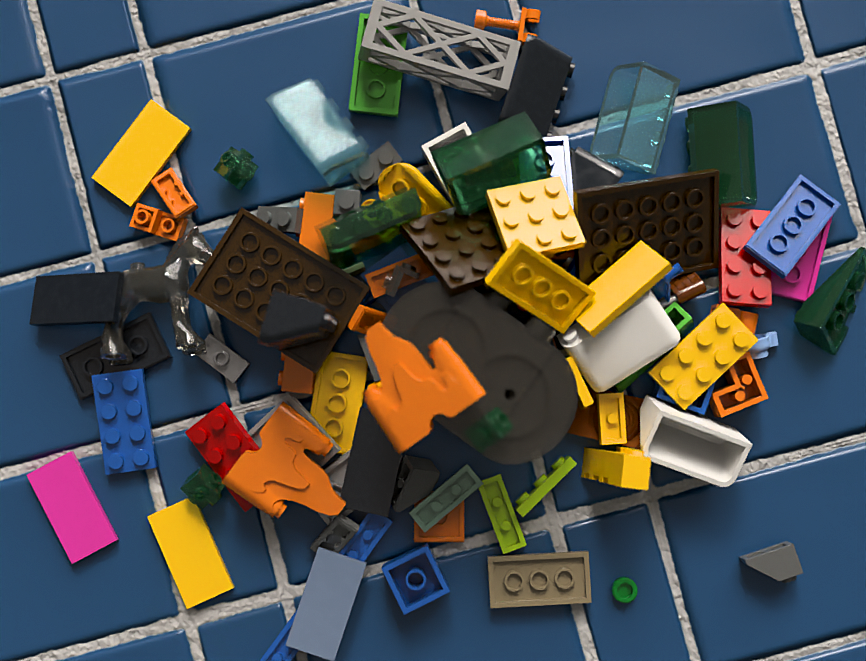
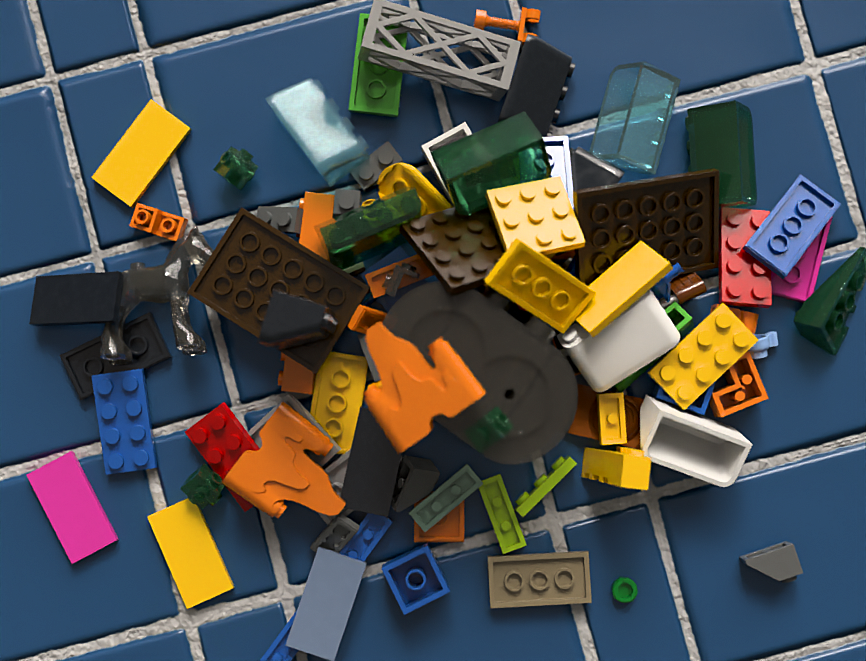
orange plate [151,168,199,221] -> none
flat silver plate [195,334,250,383] -> none
yellow tile [560,356,593,410] -> none

